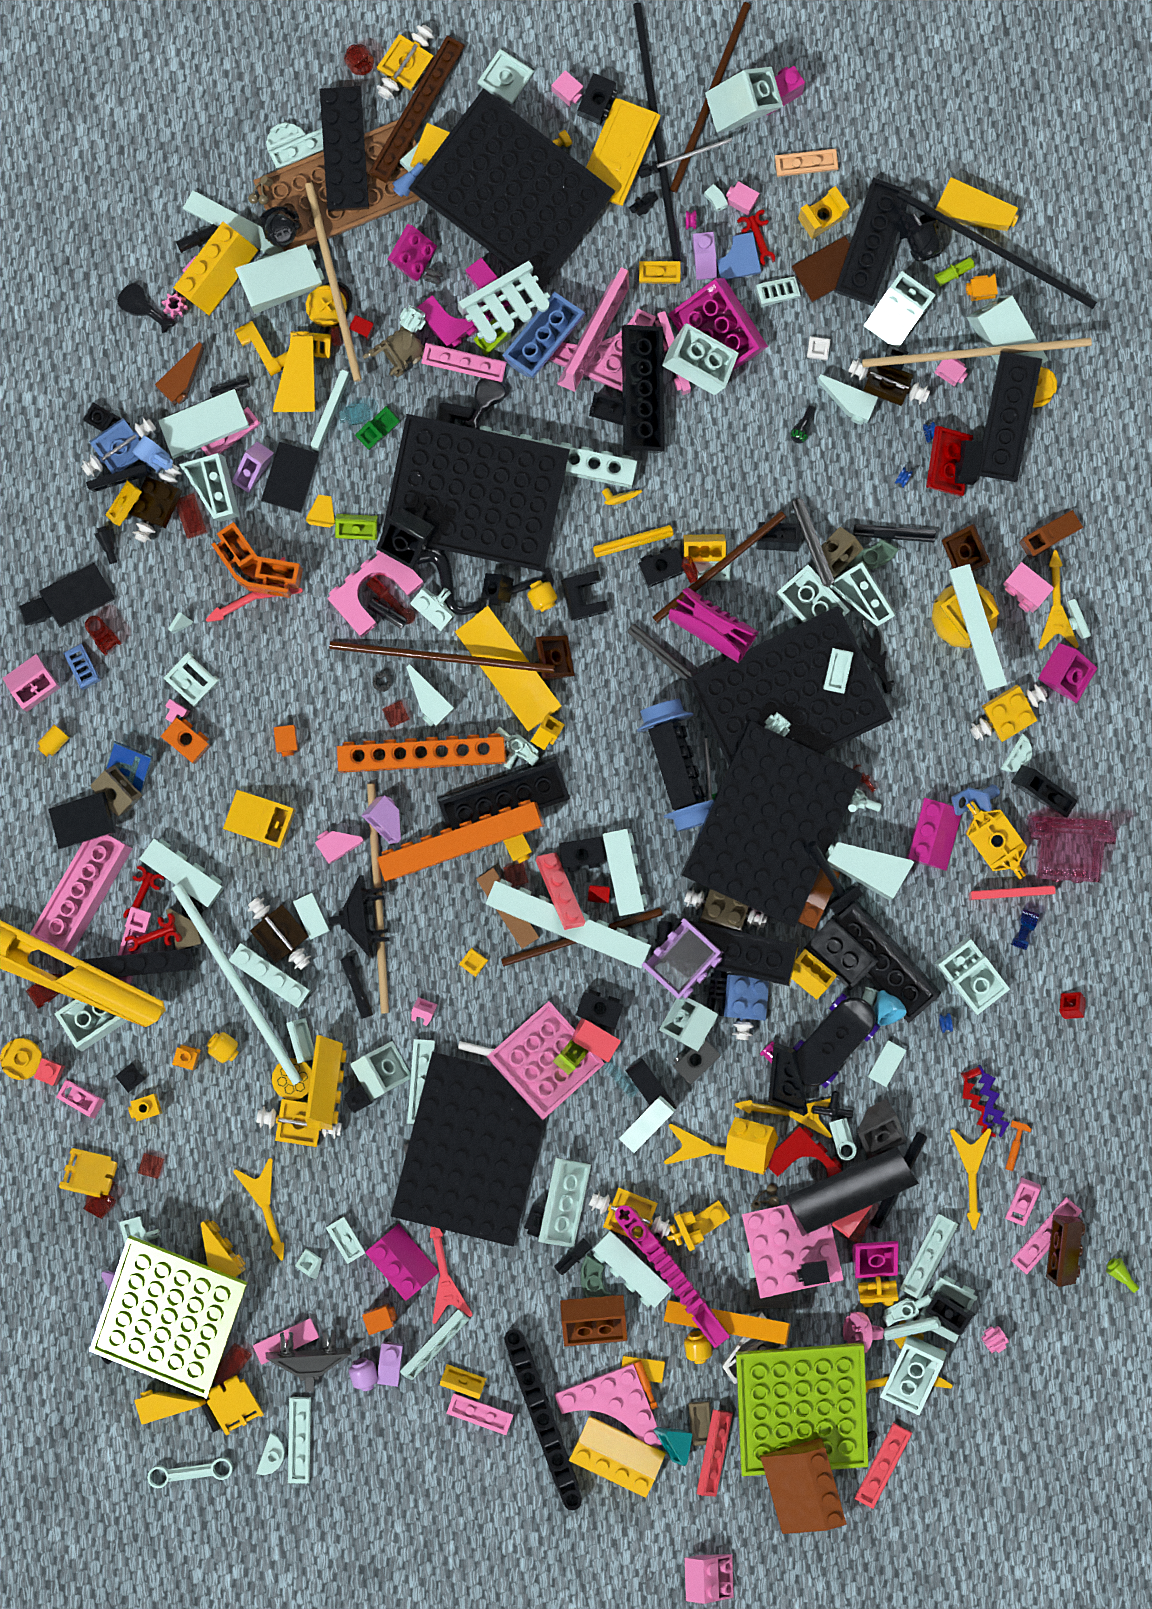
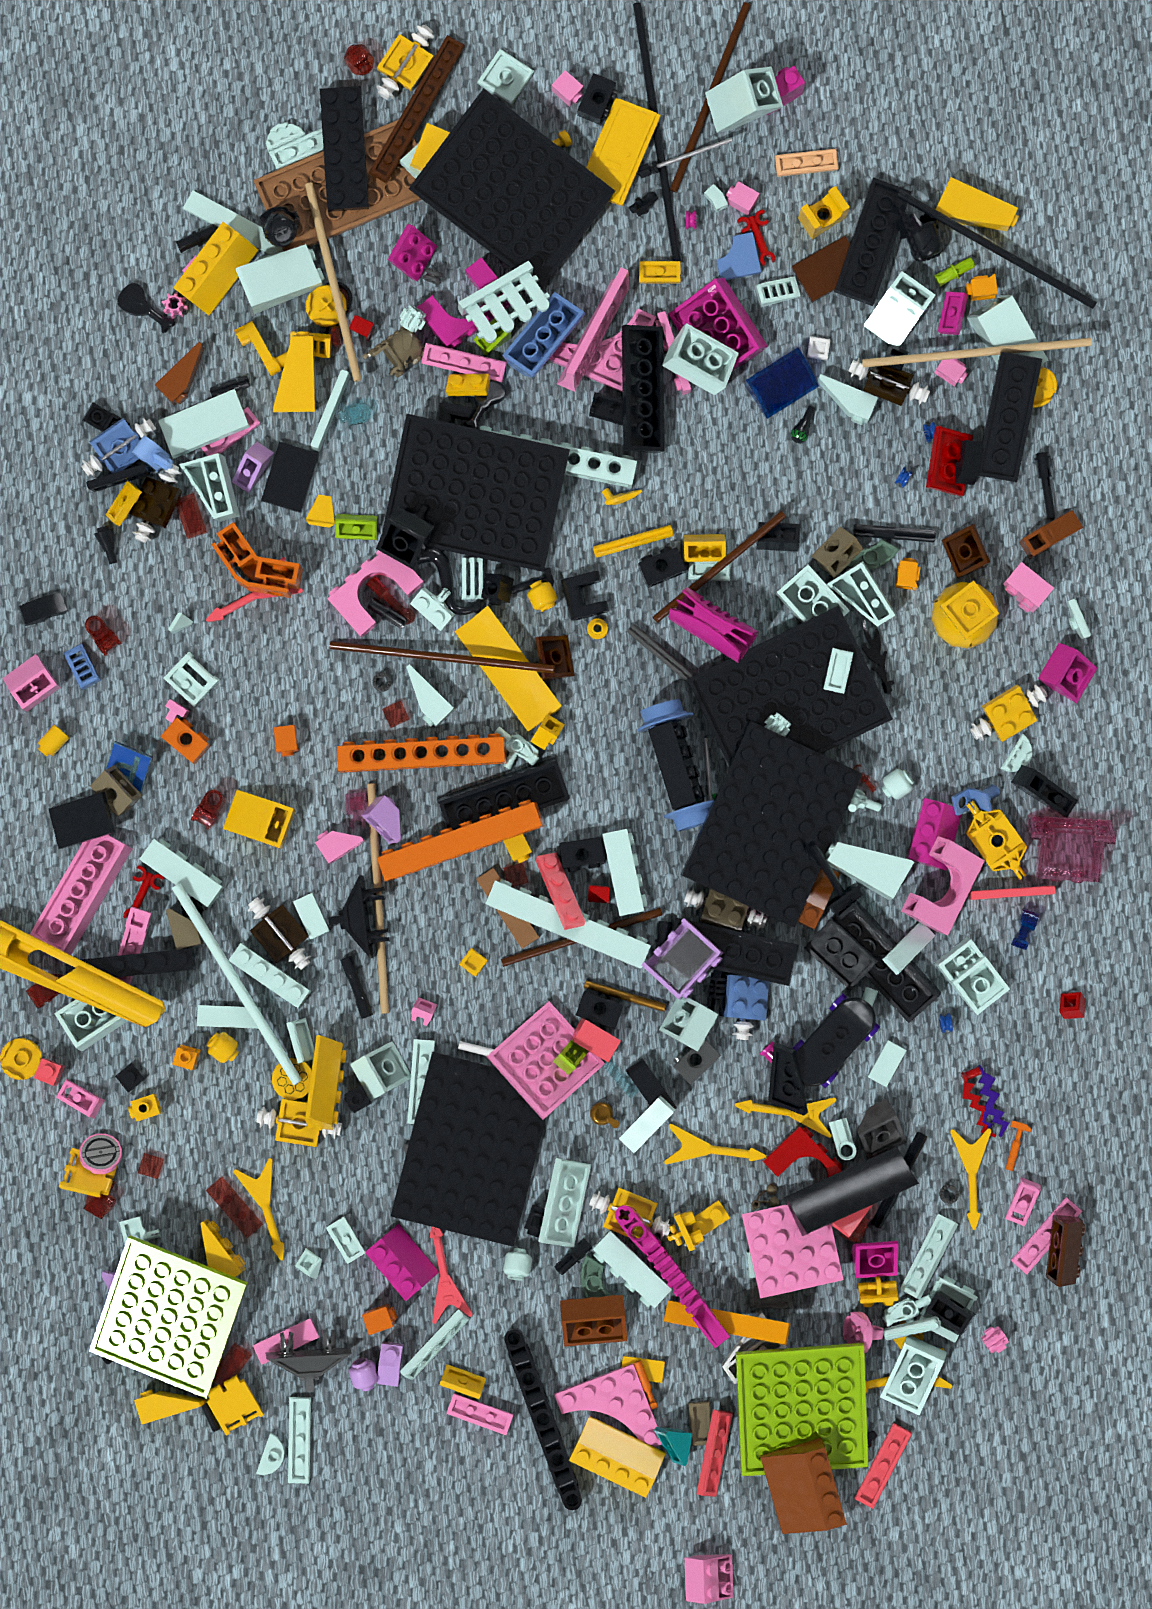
black tile [39,563,115,628] -> none
red bar [125,913,182,952] -> none
light aqua piece [147,1457,233,1488] -> none
dark tan piece [248,175,273,205] -> none
green slope [355,406,402,450] -> none
medium blue cone [392,162,425,197] -> none
clear red tile [682,555,699,584] -> none
yellow head [684,1331,713,1364] -> none
lavender slope [692,232,717,280] -> none
yellow slope [724,1117,779,1175] -> none
yellow brick [791,949,837,1000] -> none
dark grey axle [792,498,834,587] -> none
black brick [796,1260,830,1286] -> none
black piece [811,1091,853,1118] -> none
medium azure helmet [874,990,907,1026] -> none
light aqua tile [949,564,1007,691] -> none
yellow piece [1038,550,1079,650] -> none
lime cone [1106,1258,1139,1293] -> none
none -> tile [80,1134,122,1174]
none -> clear red piece [191,790,225,831]
none -> light aqua tile [197,1005,261,1028]
none -> clear red tile [206,1176,263,1238]
none -> clear pink plate [345,792,367,830]
none -> yellow plate [446,374,490,396]
none -> light aqua tile [462,557,483,600]
none -> light aqua head [503,1248,532,1281]
none -> pearl gold bar [584,980,666,1012]
none -> yellow plate [587,618,608,639]
none -> pearl gold piece [590,1102,619,1128]
none -> clear blue slope [745,348,819,419]
none -> light aqua head [882,769,914,800]
none -> light aqua tile [882,922,935,975]
none -> light orange window [895,558,920,591]
none -> bright pink arch [901,836,985,936]
none -> dark pink plate [938,292,968,335]
none -> dark grey bush [939,1185,959,1204]
none -> black pin [1034,452,1055,519]

